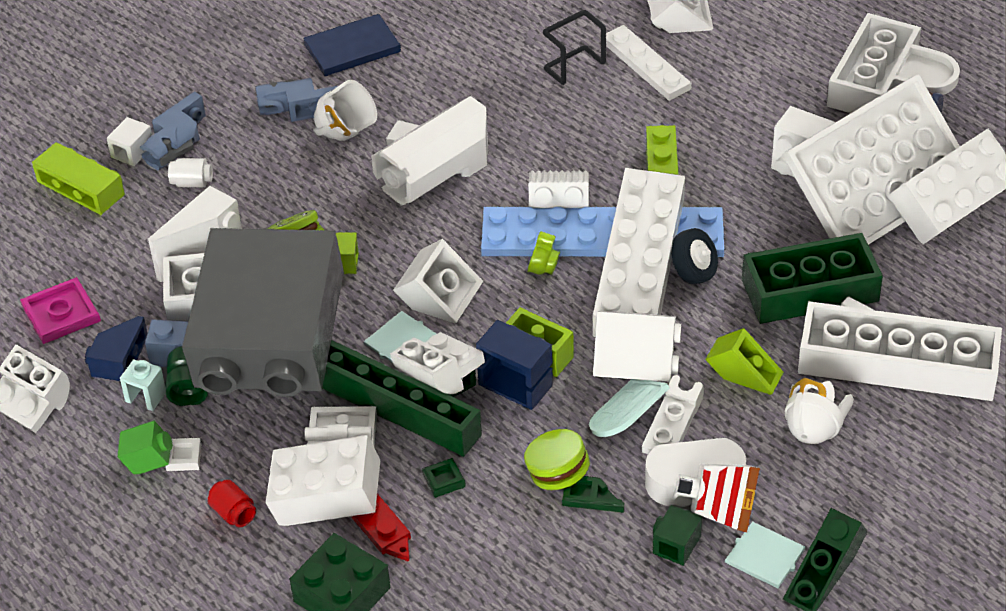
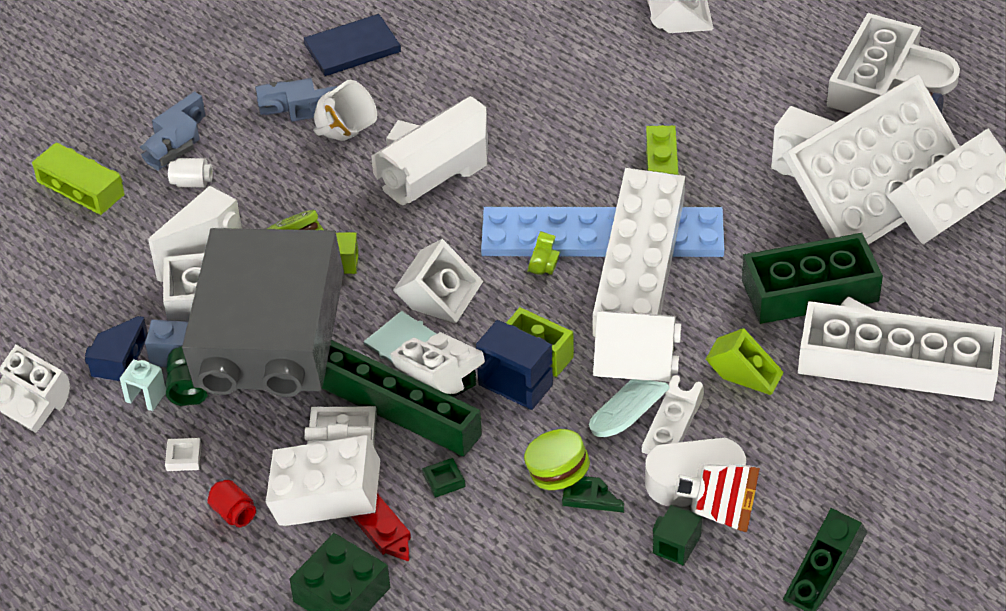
dark pink tile [20,277,101,344] -> none
white brick [107,117,152,166] -> none
bright green brick [117,420,173,474] -> none
white brick [528,170,589,208] -> none
black piece [543,10,606,85] -> none
white plate [606,25,692,101] -> none
black wheel [671,228,718,284] -> none
light aqua piece [725,521,805,588] -> none
white helmet [785,378,853,444] -> none

